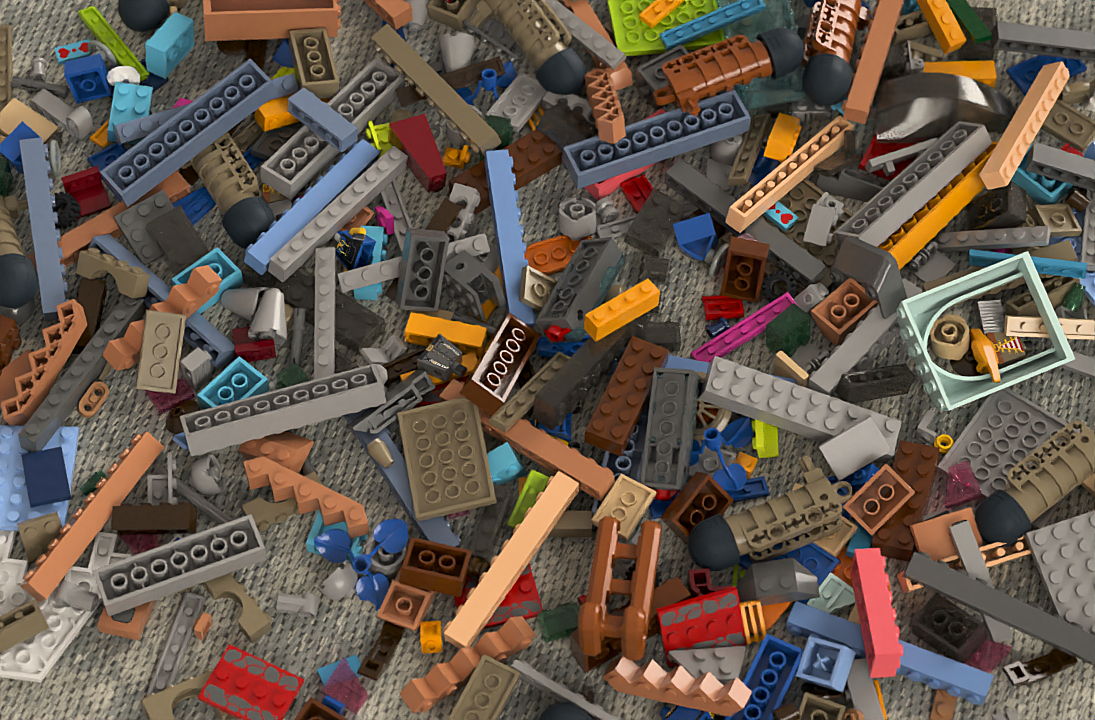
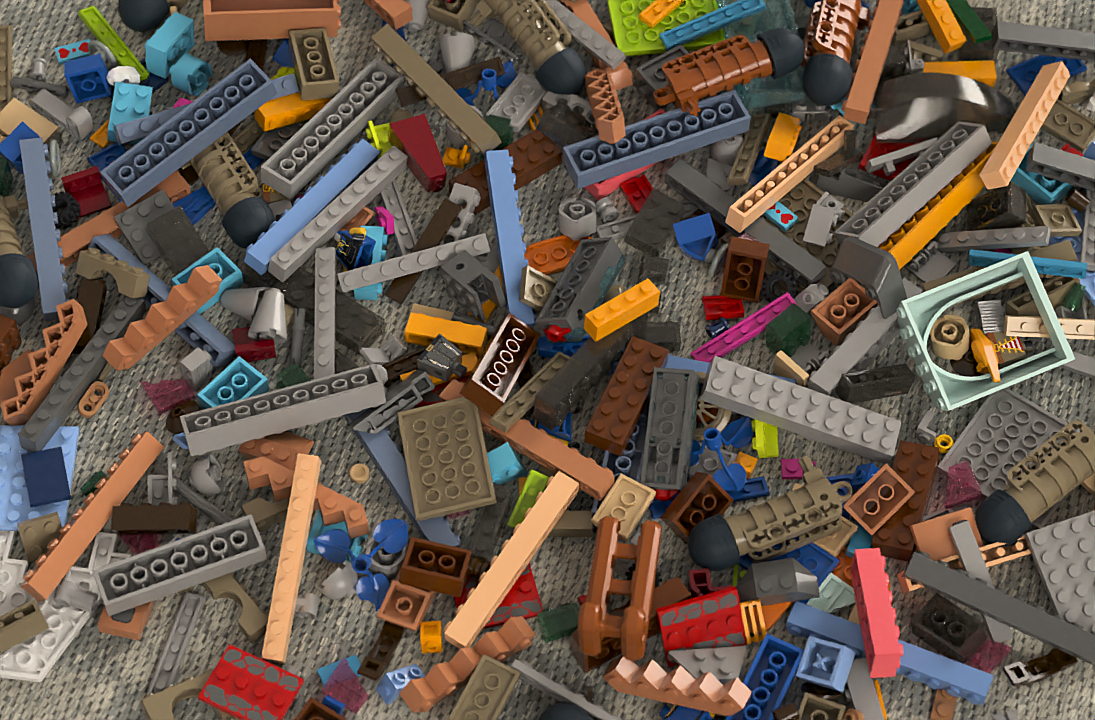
dark tan tile [135,310,186,394] -> none
nougat plate [193,612,213,640] -> none
sand blue brick [288,88,358,153] -> none
dark tan cone [367,438,395,469] -> none
dark grey brick [395,228,450,312] -> none
light grey tile [818,415,891,481] -> none
none -> medium azure brick [170,53,212,96]
none -> light nougat brick [261,453,321,664]
none -> tan tile [349,463,370,483]
none -> medium blue bracket [376,664,425,705]
none -> dark pink plate [781,459,815,479]

